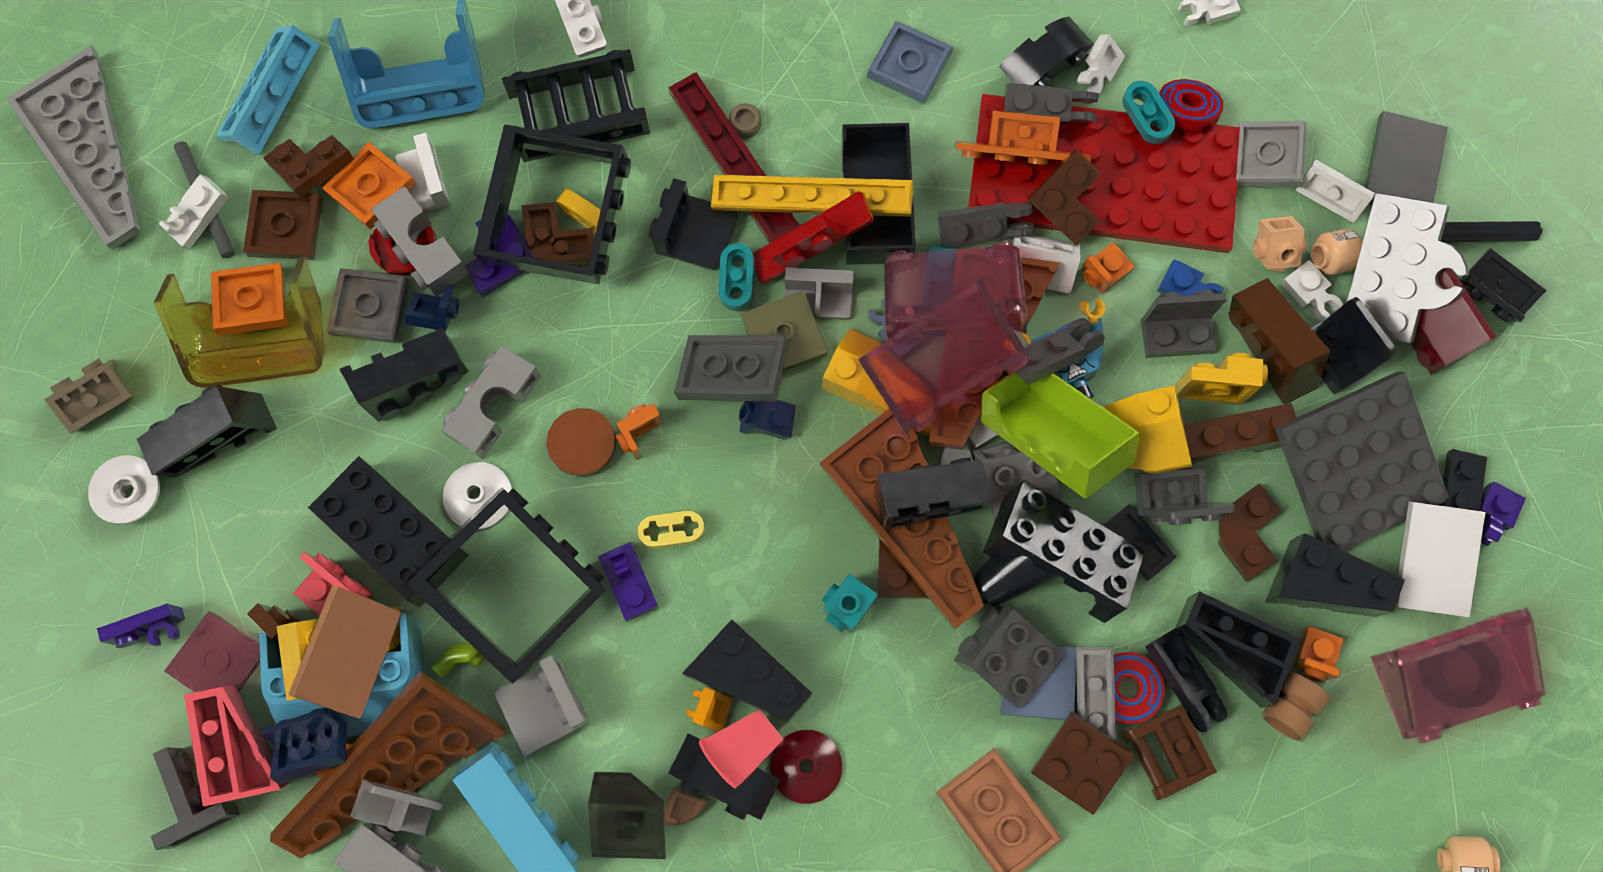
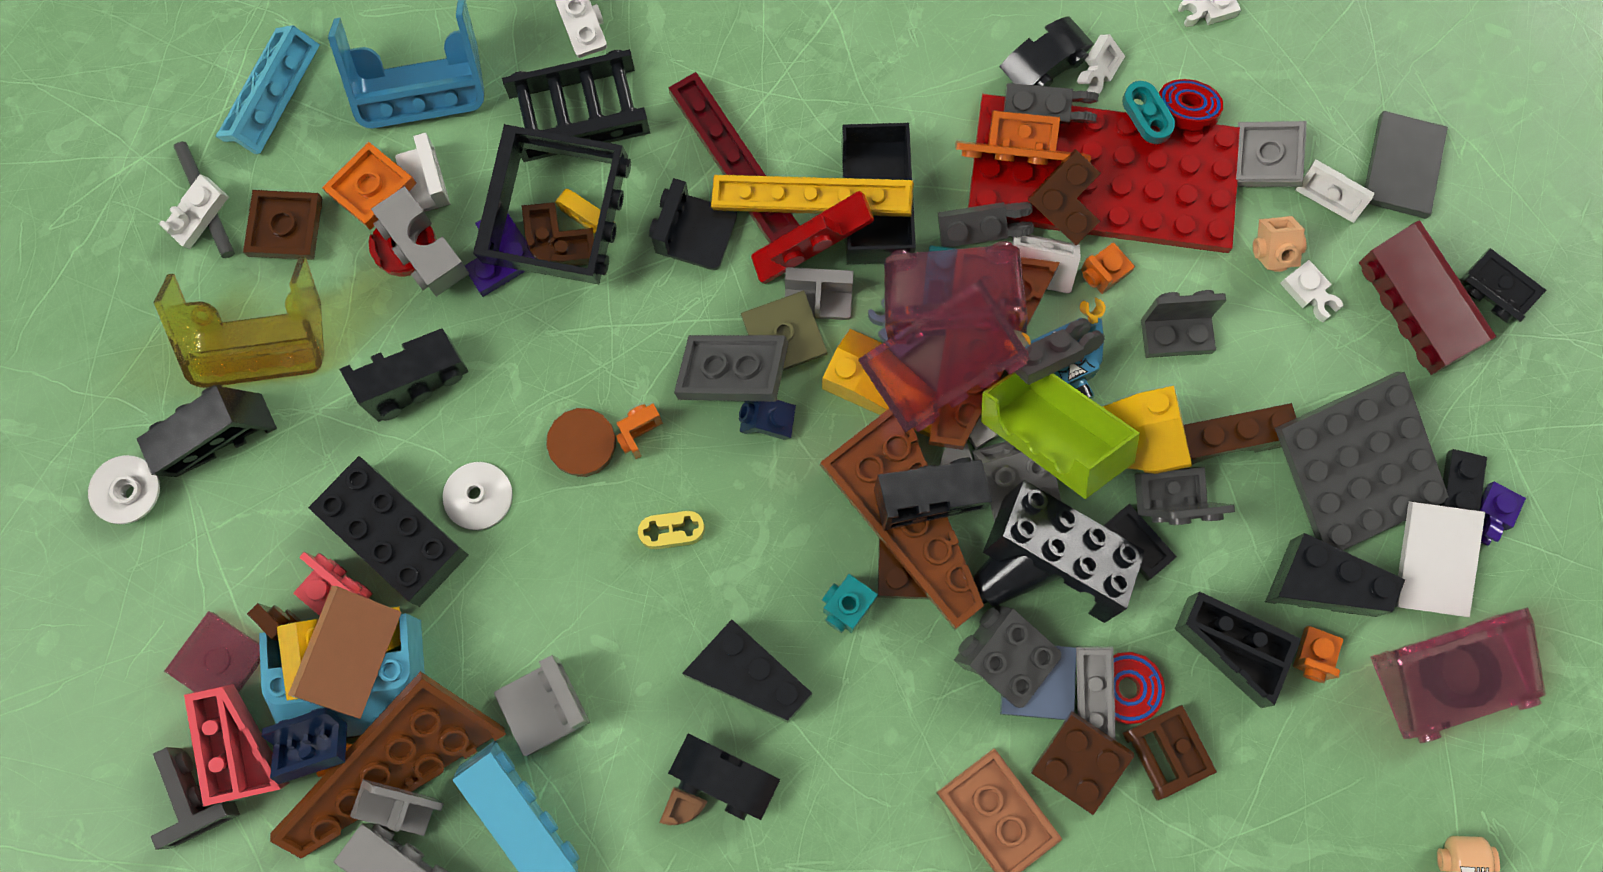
light grey wing [6,46,141,250] -> none
dark tan bracket [44,358,134,434] -> none
dark purple plate [97,603,185,648] -> none
orange plate [211,262,287,336] -> none
reddish brown plate [263,135,354,198] -> none
flat silver plate [326,268,409,343] -> none
dark blue bracket [405,285,459,332] -> none
black window [407,487,606,684] -> none
lime arm [431,642,485,678] -> none
light grey arch [441,345,541,460] -> none
clear smoke slope [588,772,666,859] -> none
dark purple plate [598,542,659,622] -> none
light orange tile [686,687,734,732] -> none
coral piece [699,709,784,789] -> none
teal plate [719,243,755,311] -> none
dark tan tile [729,103,762,138] -> none
dark red dish [770,730,842,804] -> none
sand blue tile [867,21,953,104] -> none
black hinge [1145,628,1228,733] -> none
blue plate [1157,259,1223,296] -> none
yellow plate [1174,353,1268,405] -> none
reddish brown plate [1218,483,1282,581] -> none
reddish brown wedge [1229,278,1330,405] -> none
medium nougat wheel [1261,672,1330,742] -> none
light nougat head [1311,229,1363,275] -> none
black bracket [1311,297,1397,395] -> none
plate [1347,193,1469,343] -> none
black axle [1441,221,1543,242] -> none

